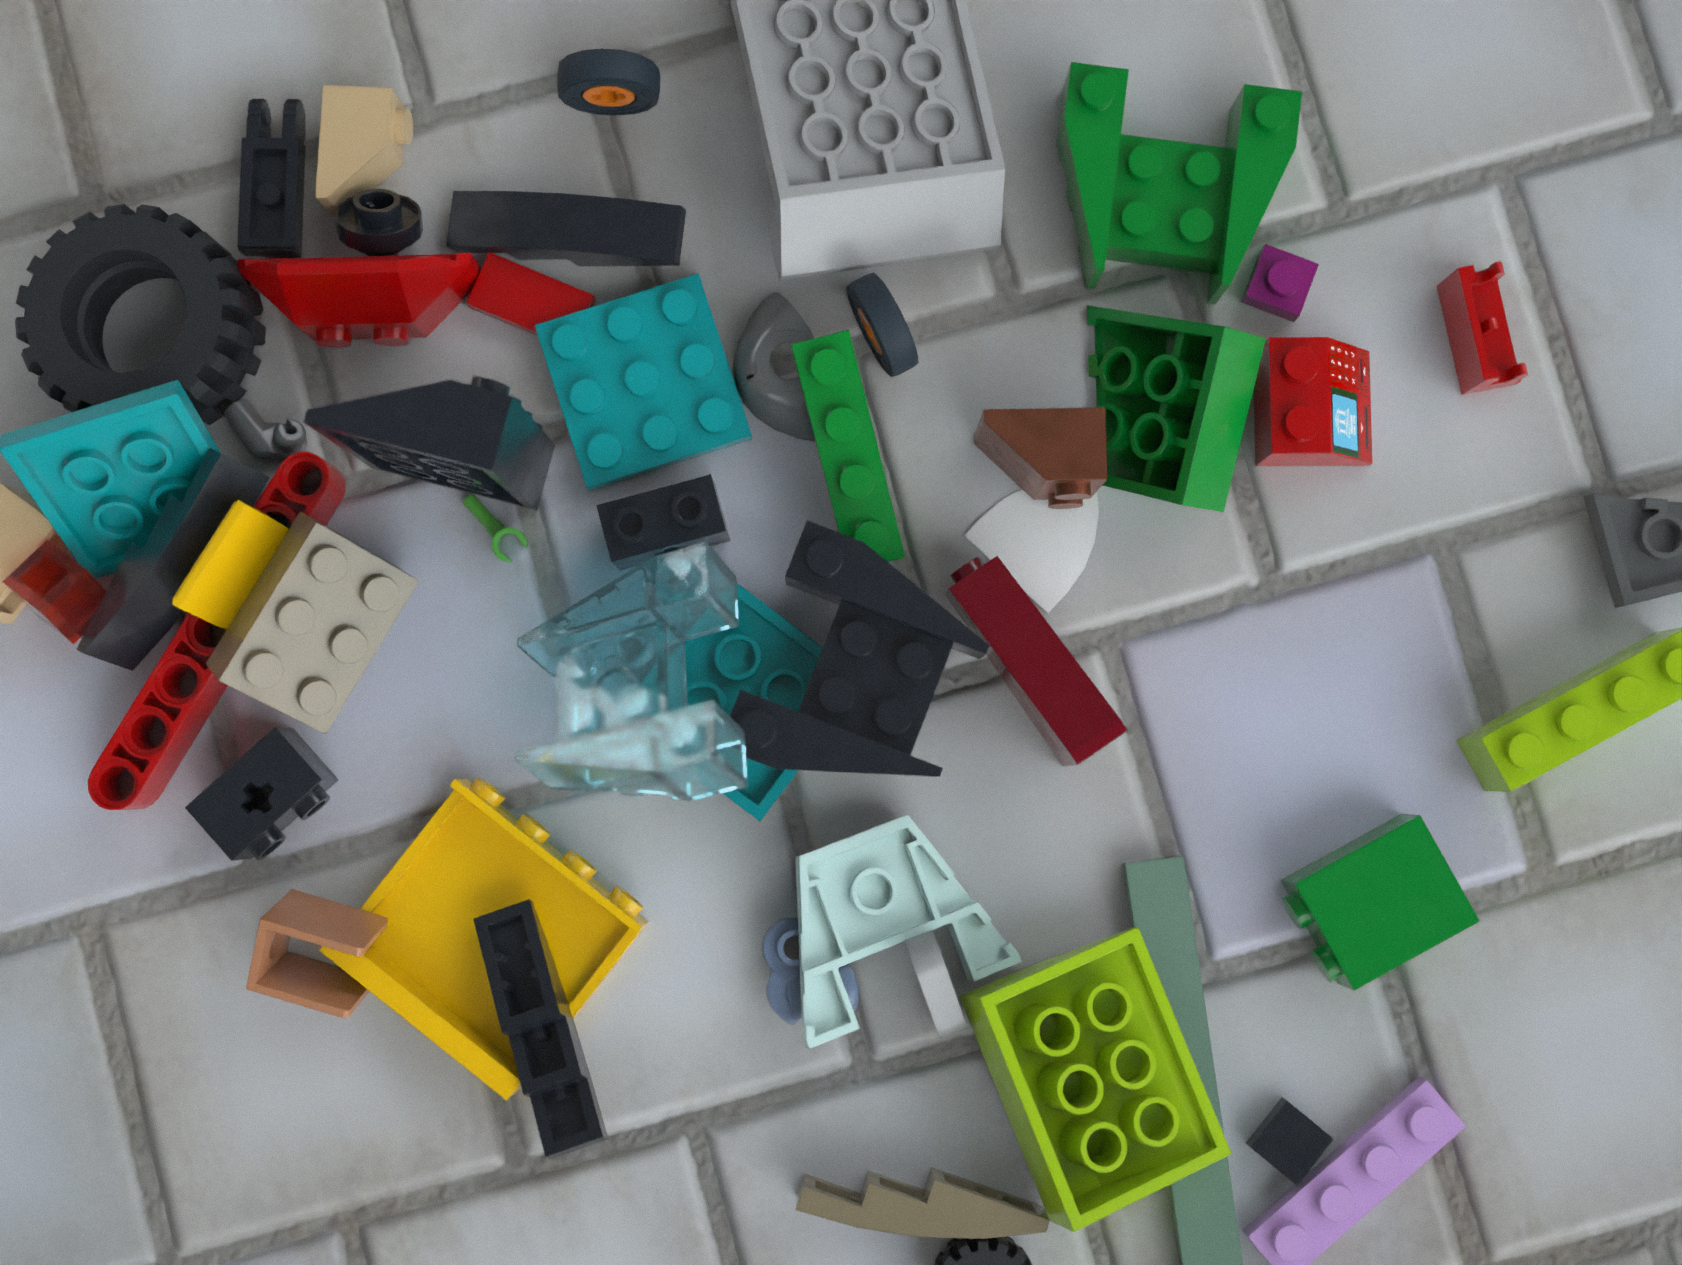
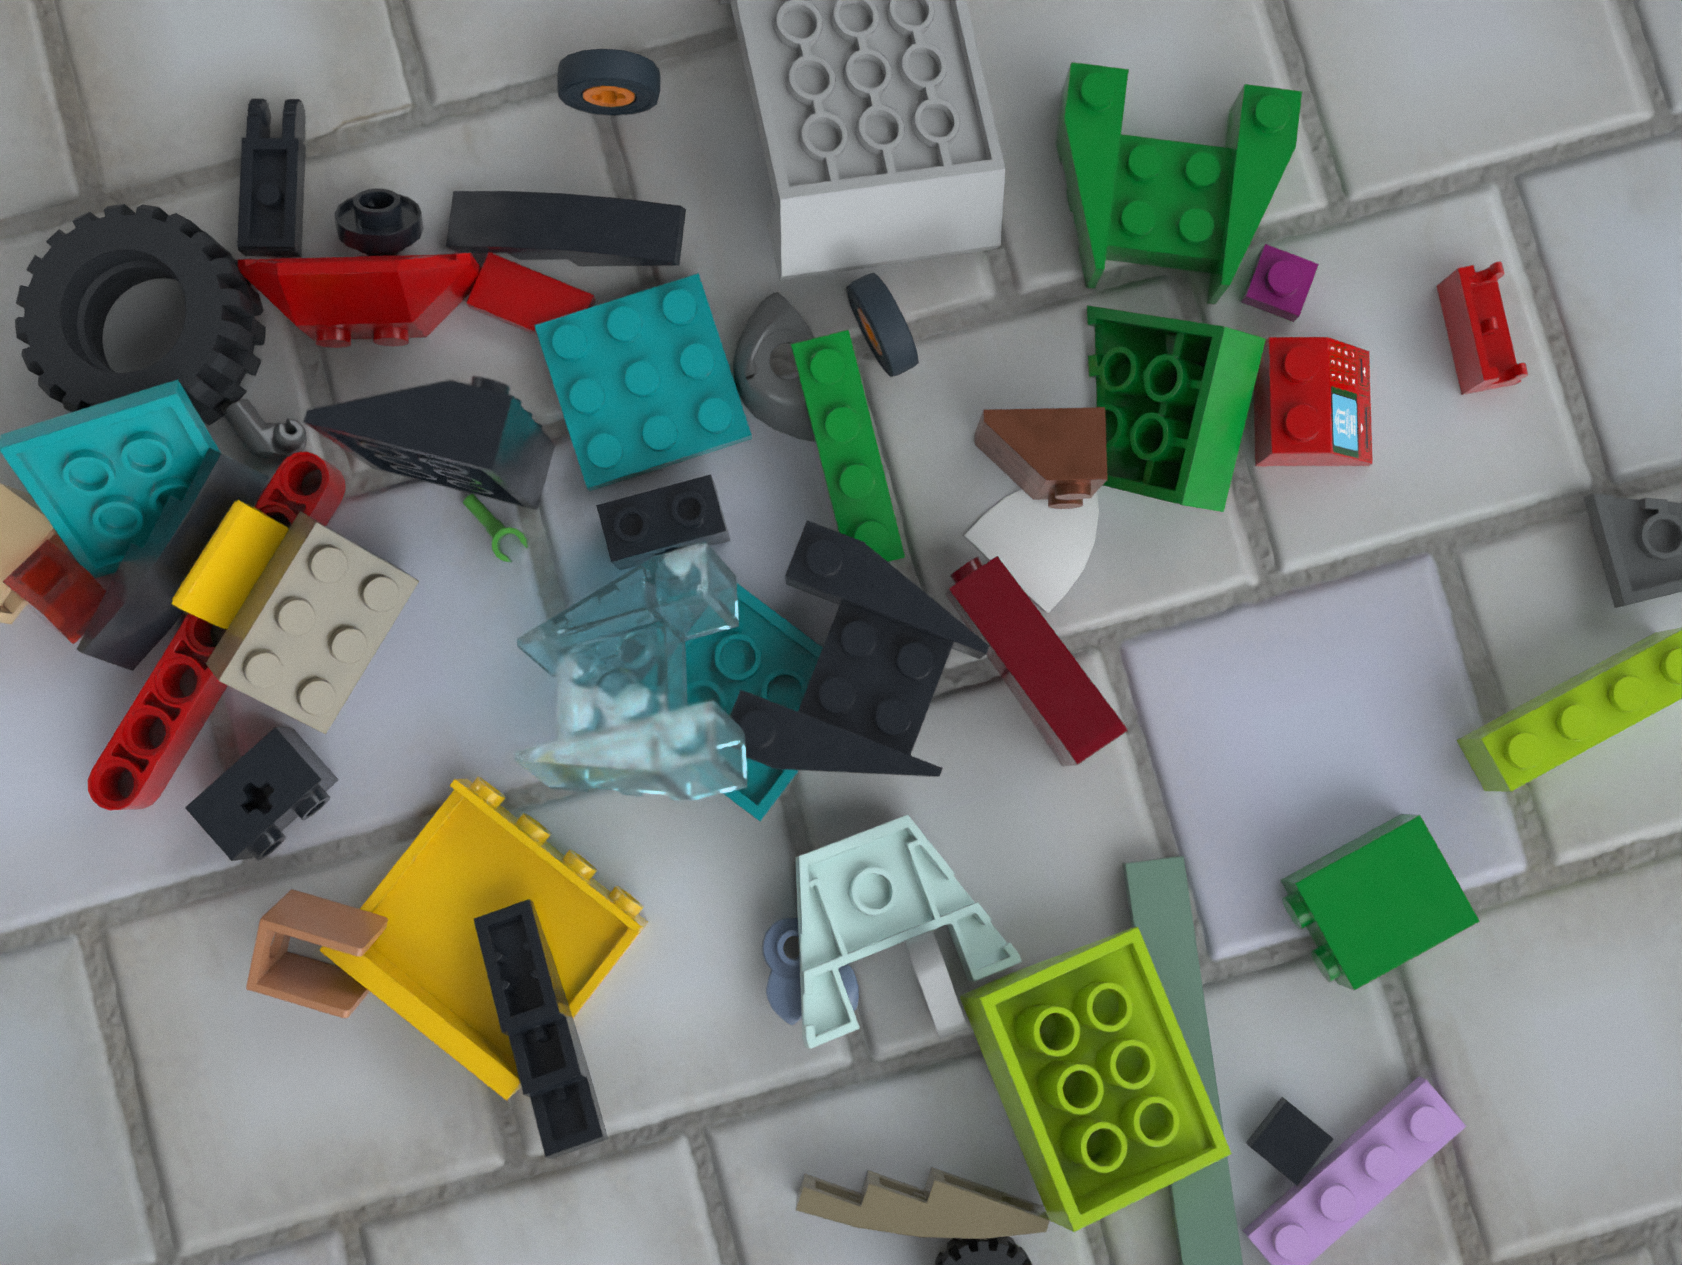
tan slope [315,85,413,216] -> none

